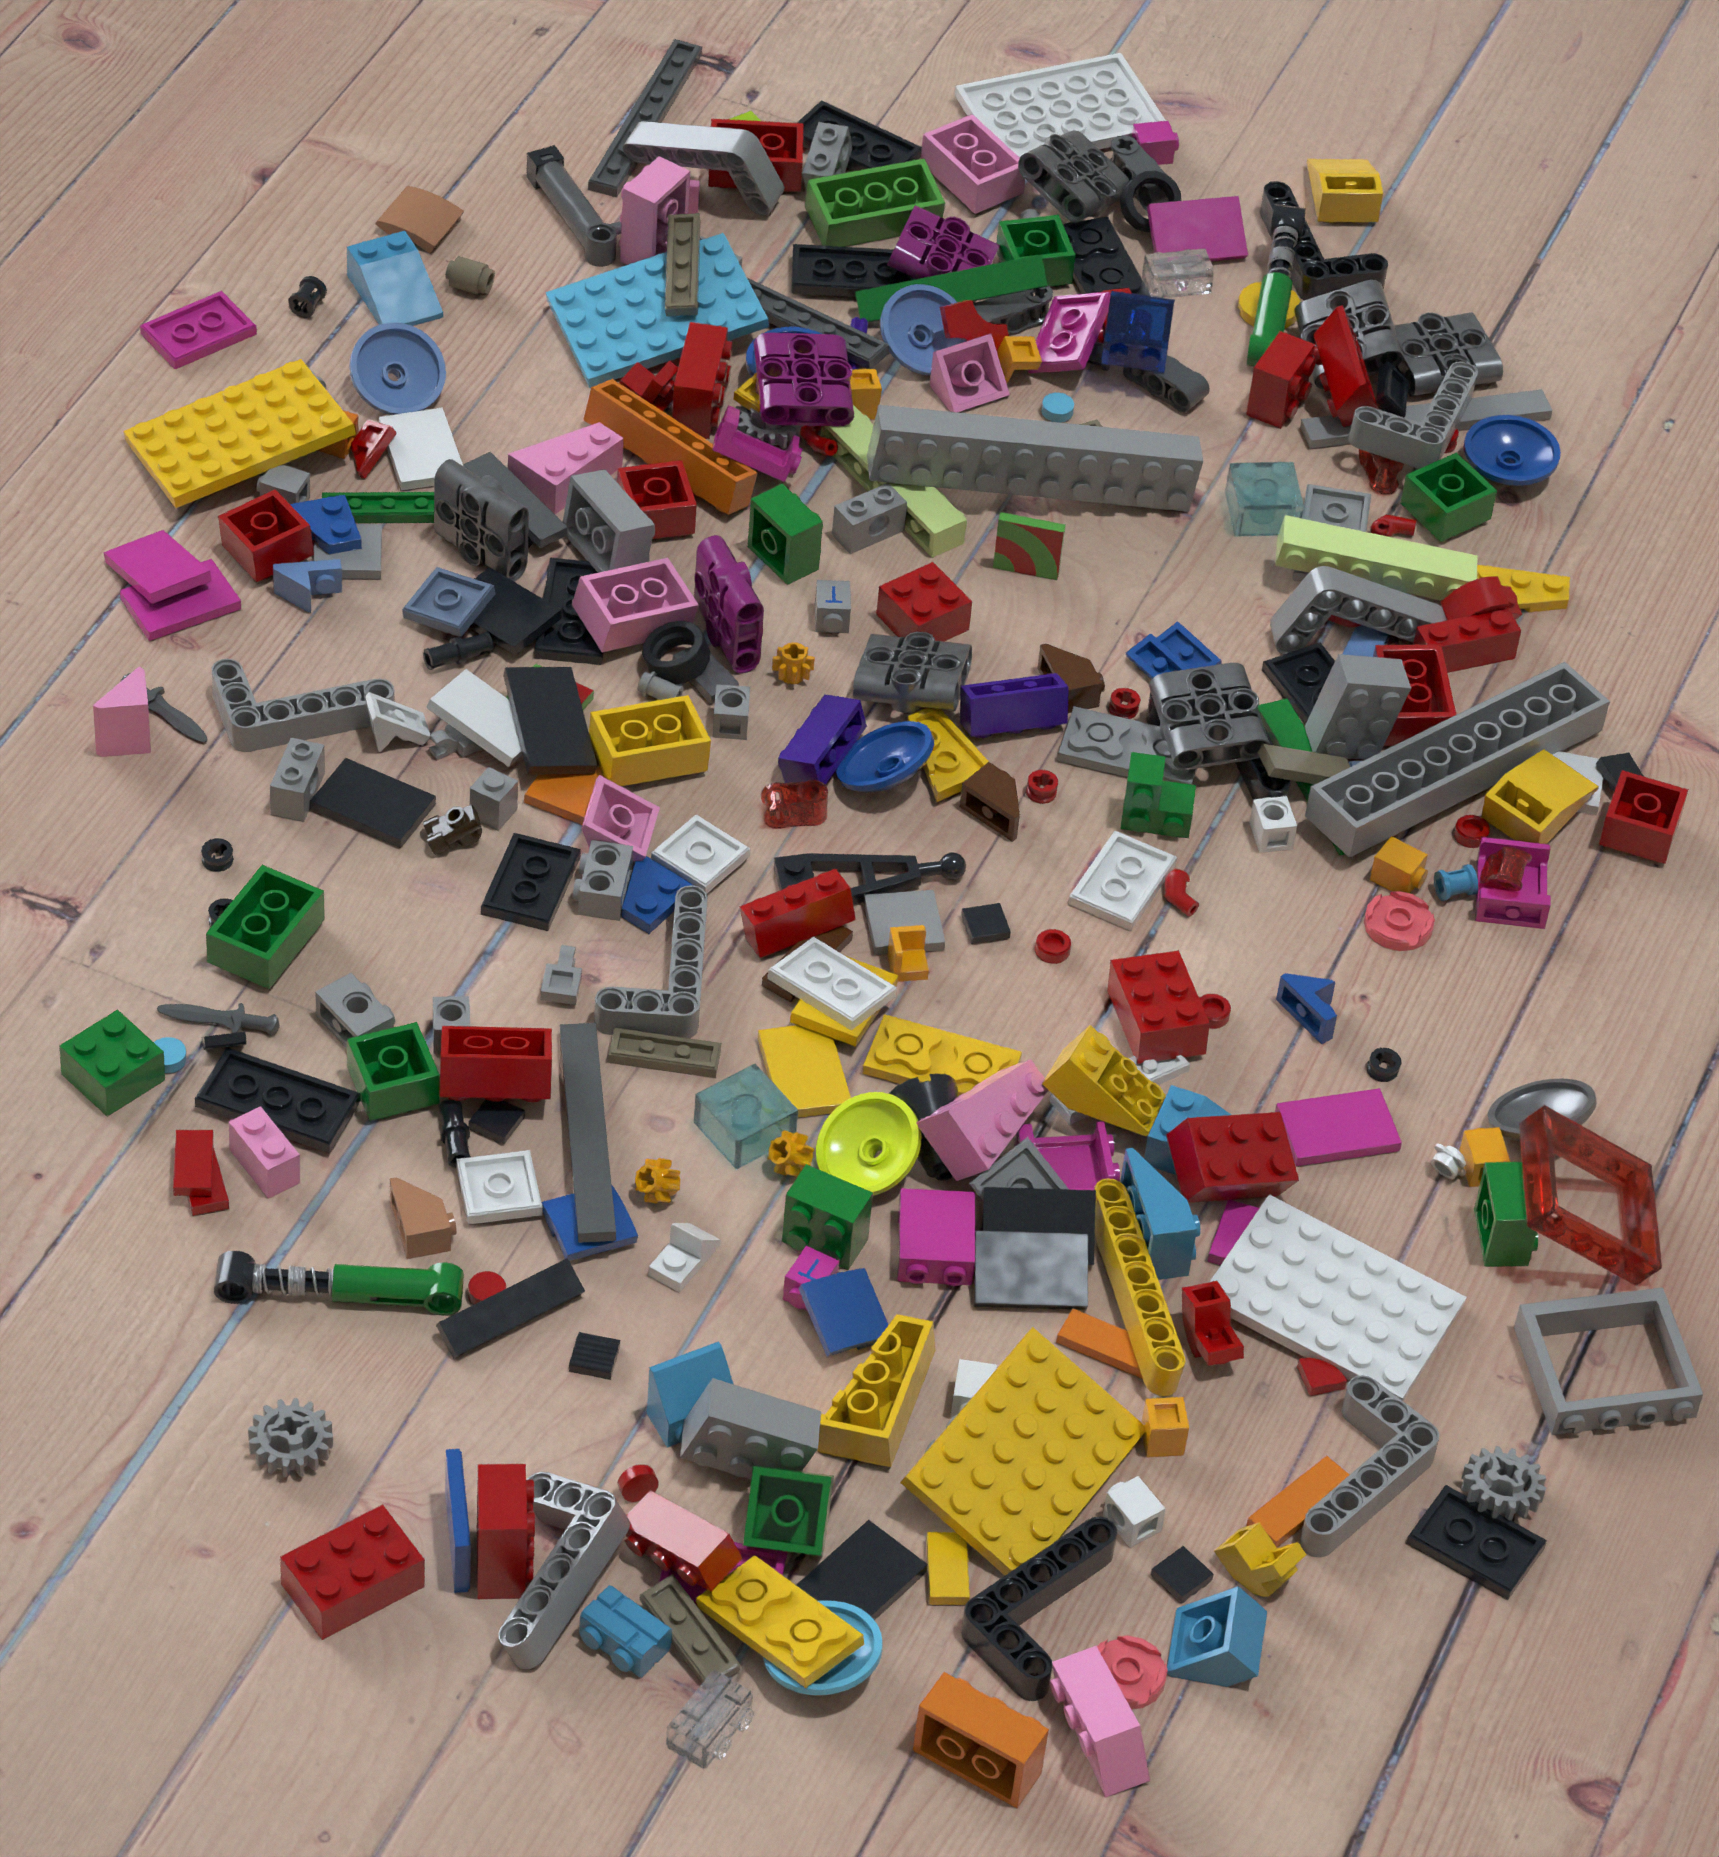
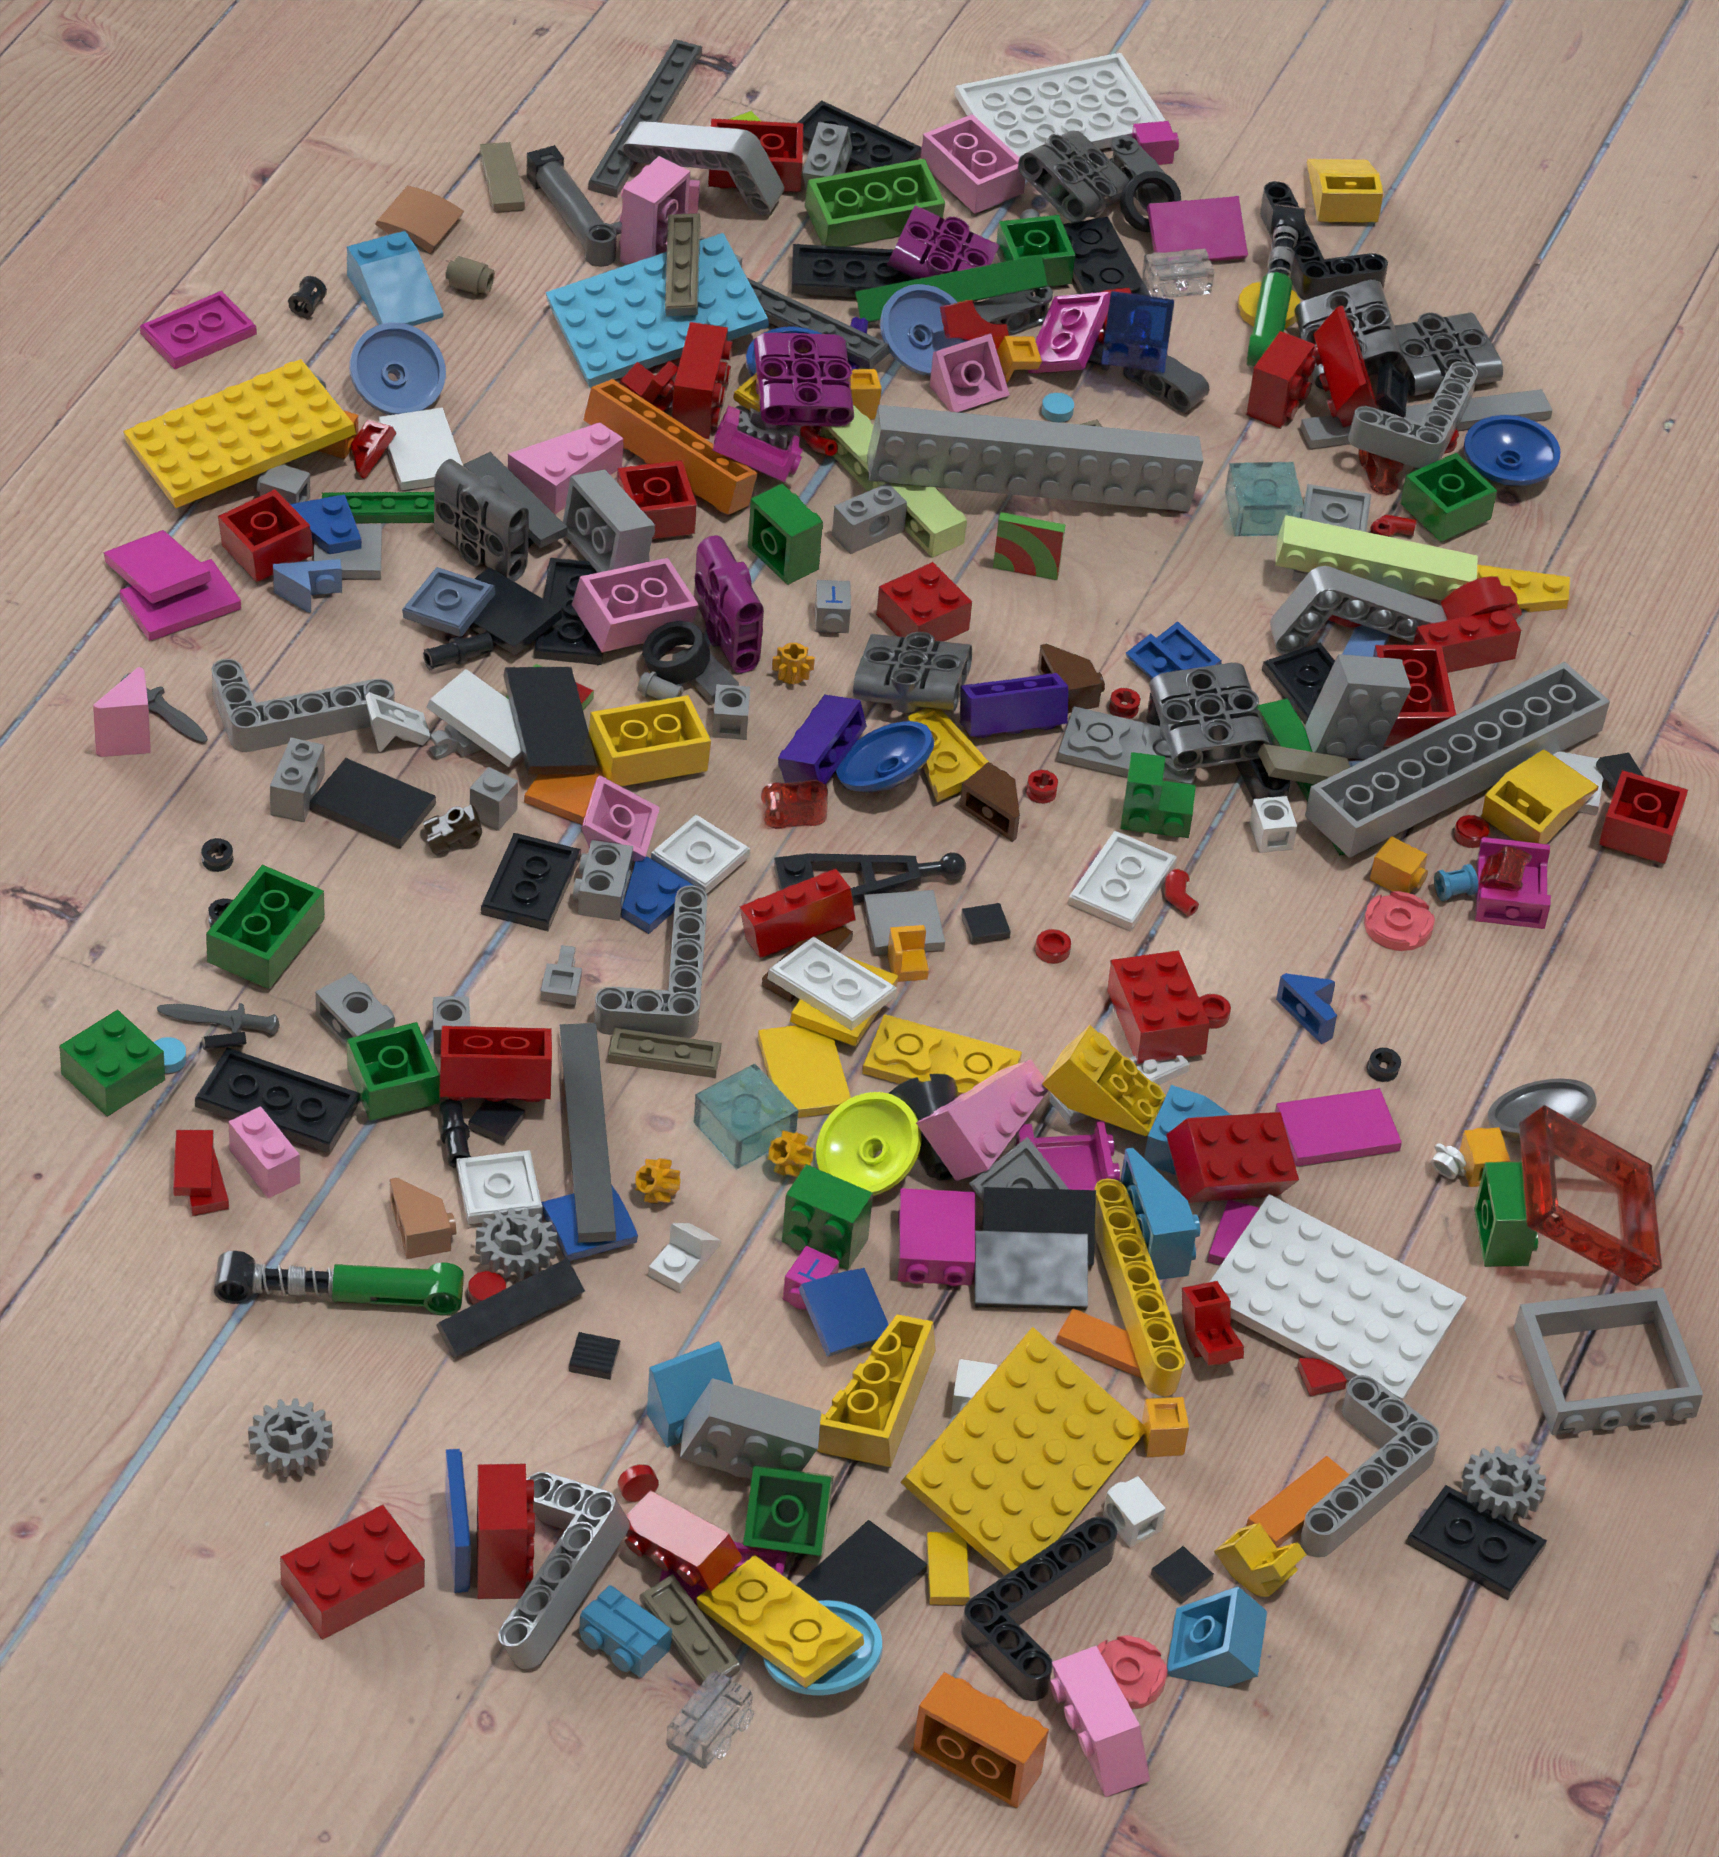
none -> light grey gear [475,1208,557,1279]
none -> dark tan tile [480,142,525,212]

